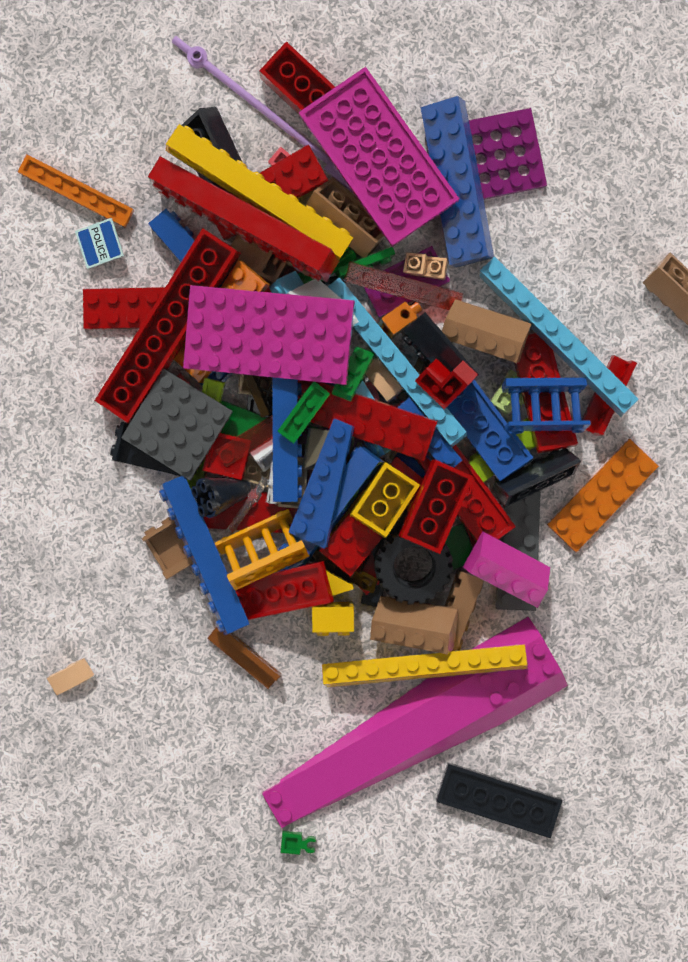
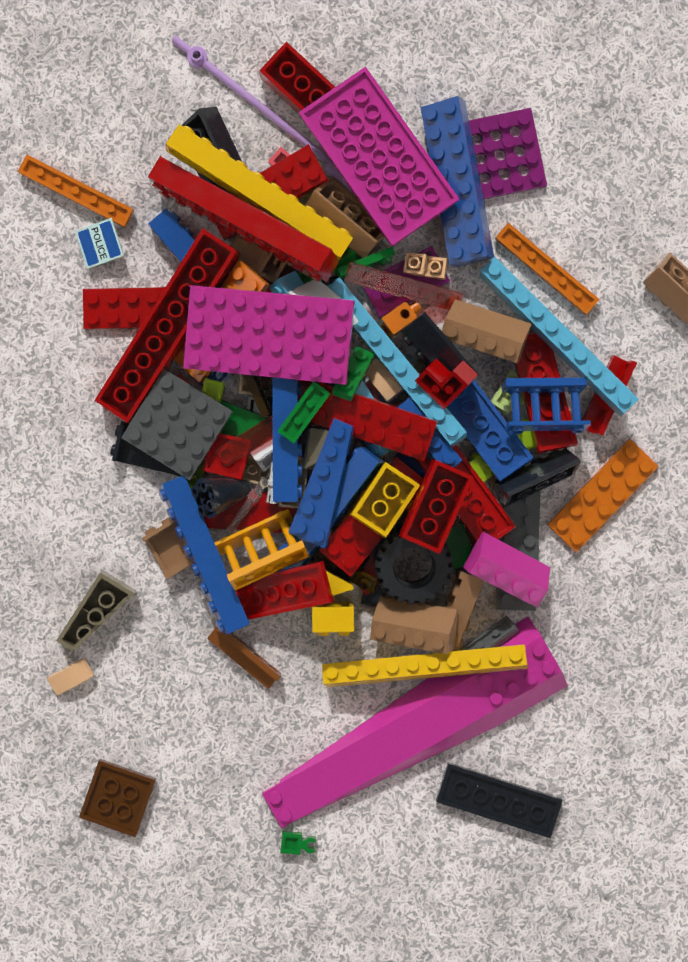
none -> dark tan wedge [56,570,136,652]
none -> reddish brown plate [79,759,157,837]
none -> dark grey tile [460,615,519,651]
none -> orange plate [495,222,600,316]

